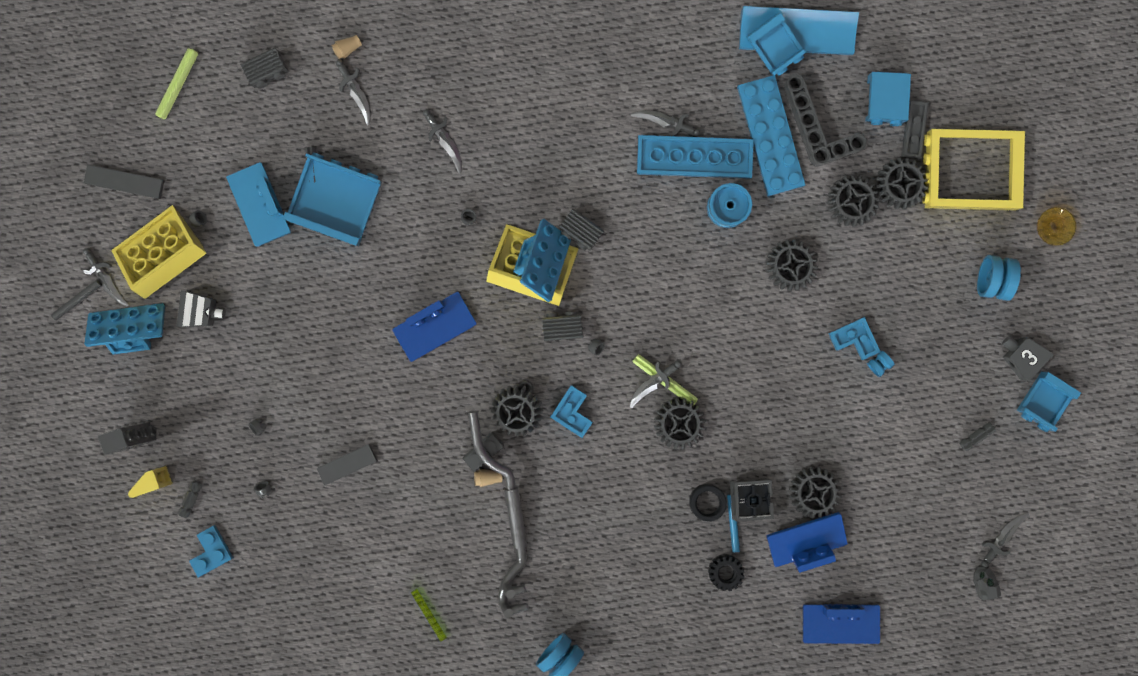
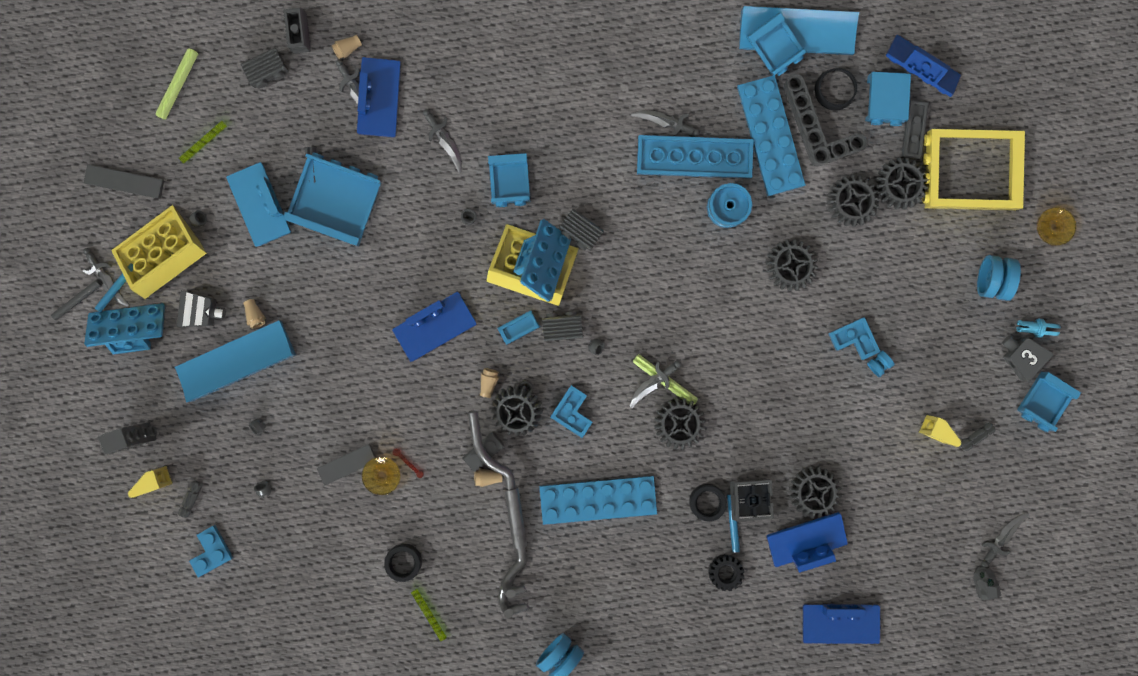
none -> dark azure bar [95,263,133,312]
none -> dark azure arch [175,320,296,403]
none -> clear neon green bar [179,121,227,163]
none -> tan cone [243,299,266,329]
none -> dark grey brick [283,8,311,54]
none -> blue bracket [357,57,400,138]
none -> clear yellow dish [362,457,401,495]
none -> black tyre [384,543,422,582]
none -> clear red hinge [393,448,424,478]
none -> tan cone [480,368,500,398]
none -> dark azure panel [488,153,530,207]
none -> dark azure tile [497,310,540,345]
none -> dark azure plate [539,476,657,525]
none -> black tyre [814,68,857,111]
none -> blue bracket [886,35,961,97]
none -> light yellow tile [919,415,961,447]
none -> medium azure arm [1016,318,1061,338]

